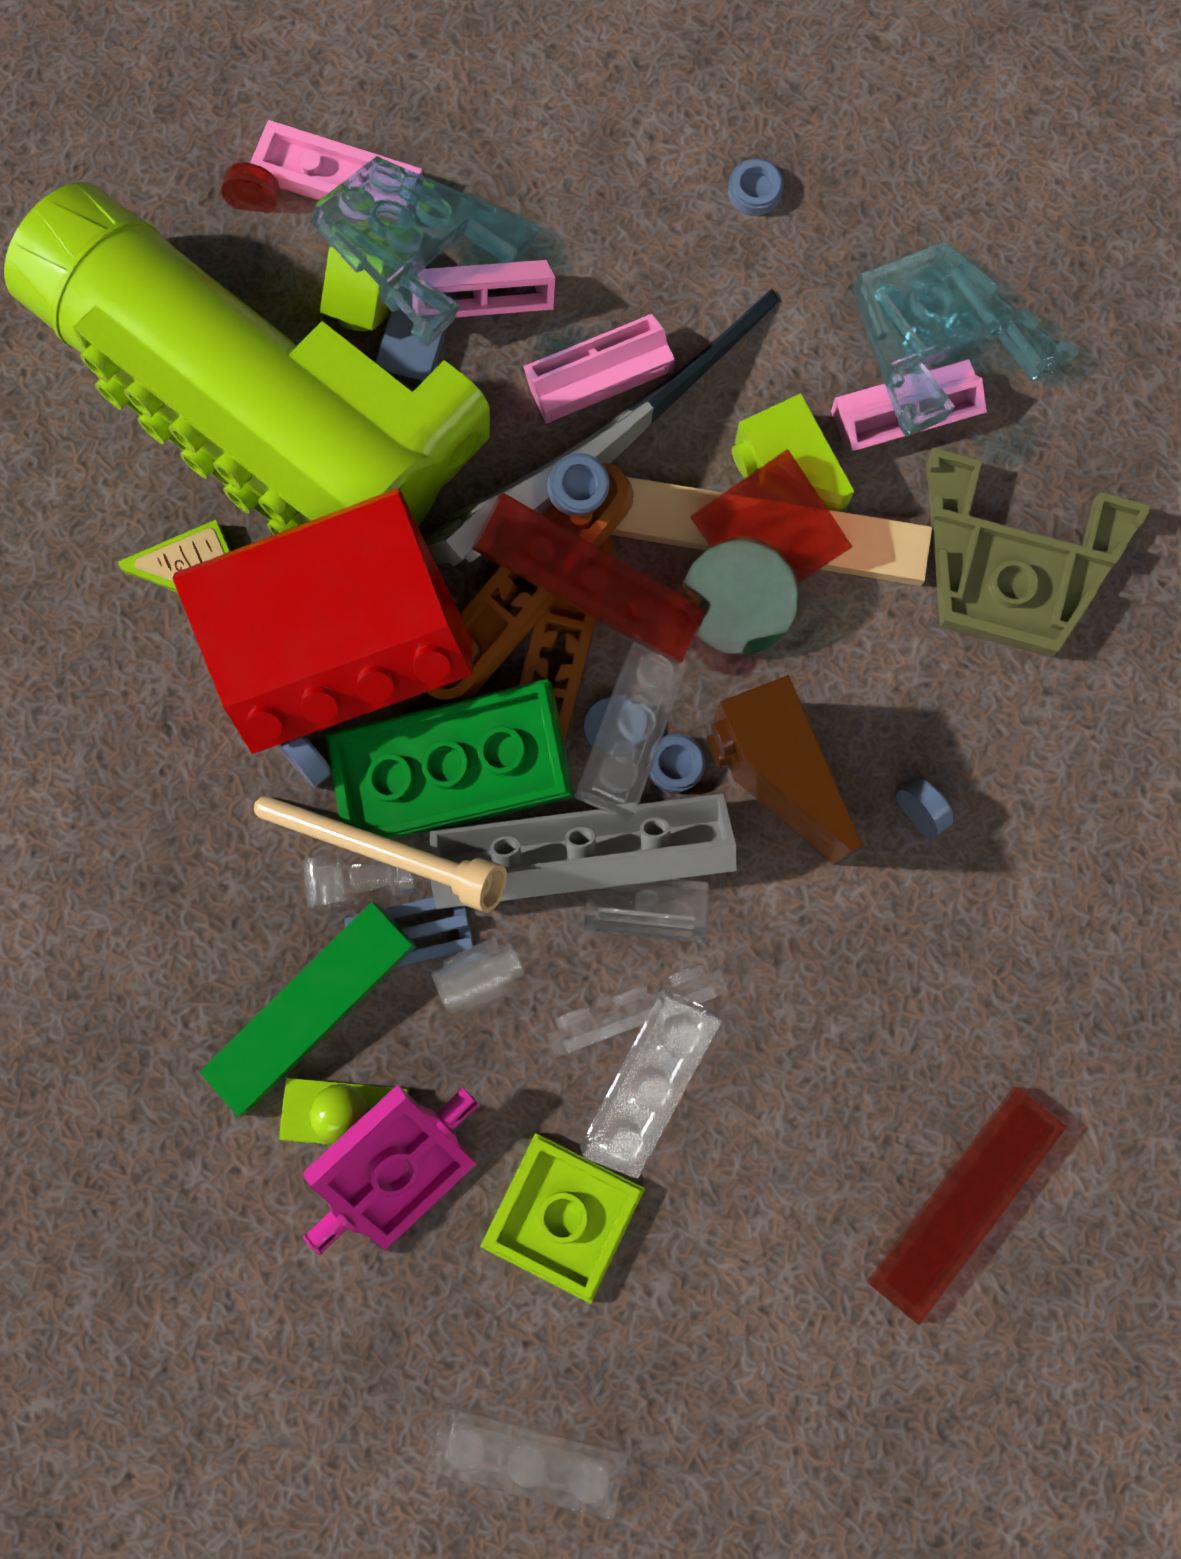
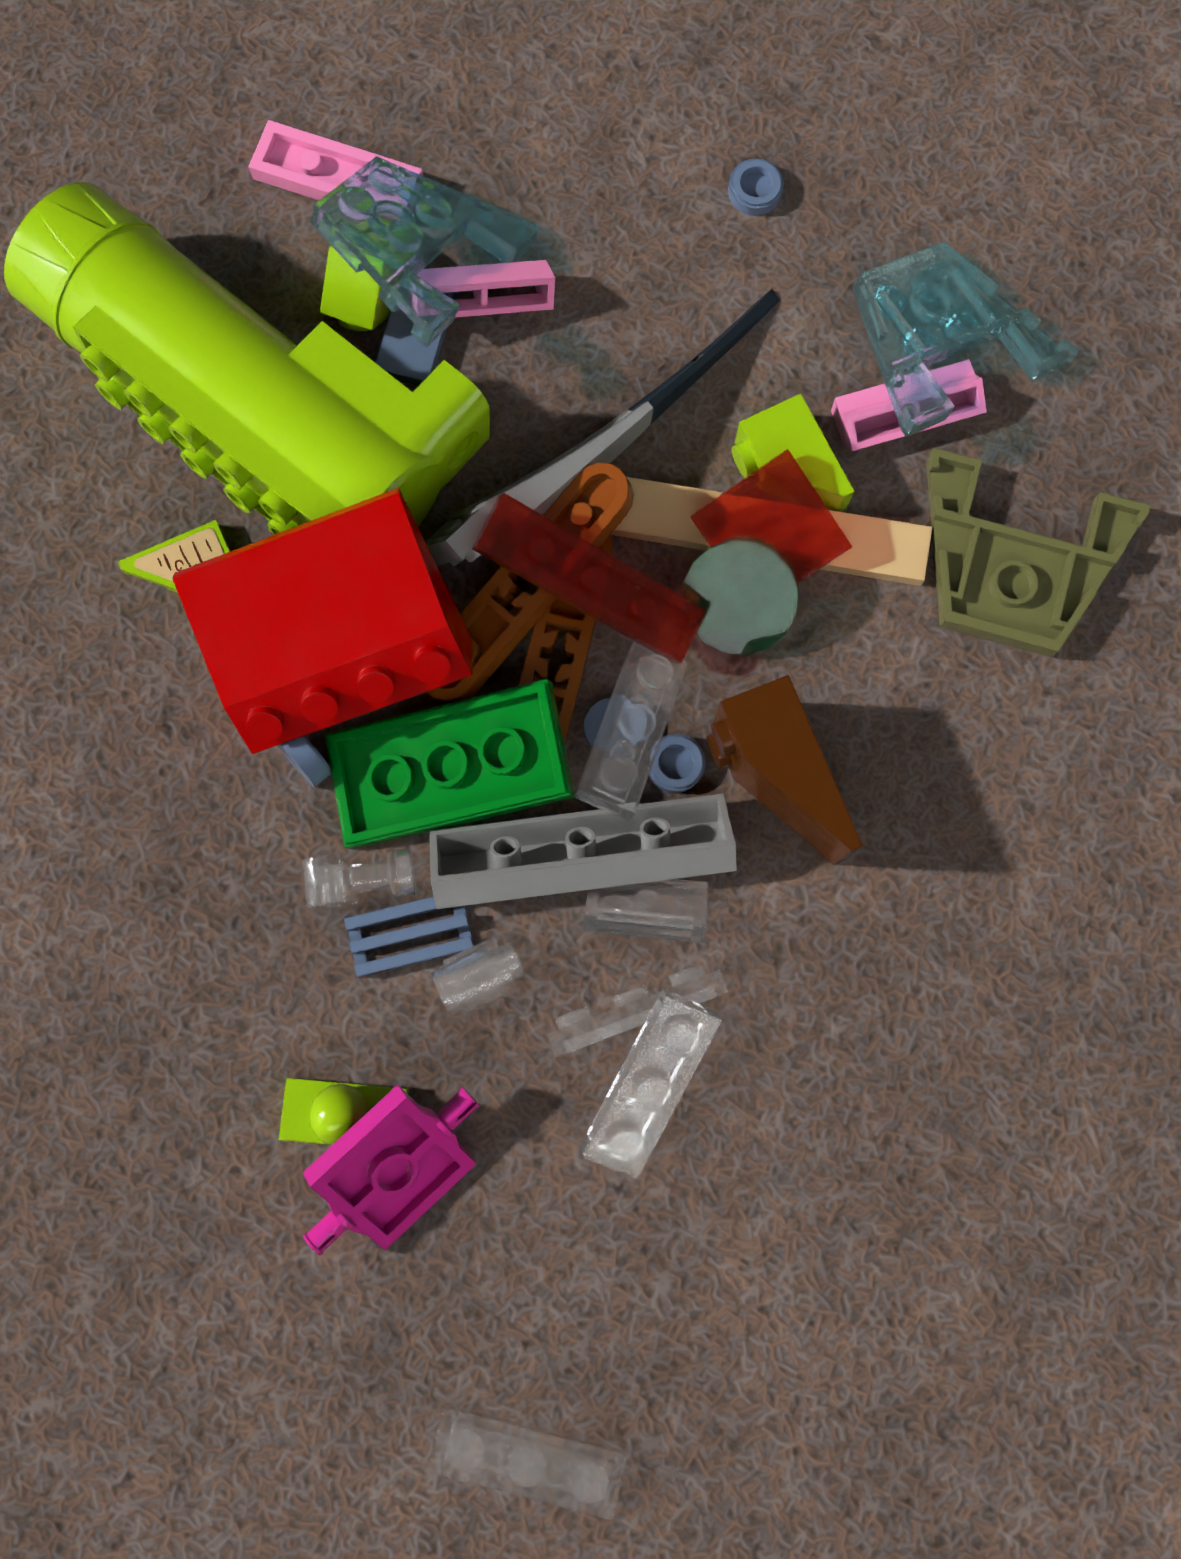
green tile [199,902,417,1117] -> none
clear red tile [221,162,280,213] -> none
tan piece [254,796,507,913] -> none
lime tile [480,1133,645,1304] -> none
bright pink piece [523,314,675,424] -> none
sand blue tile [547,453,609,516] -> none
clear red tile [866,1087,1067,1325] -> none
sand blue tile [896,778,953,838] -> none

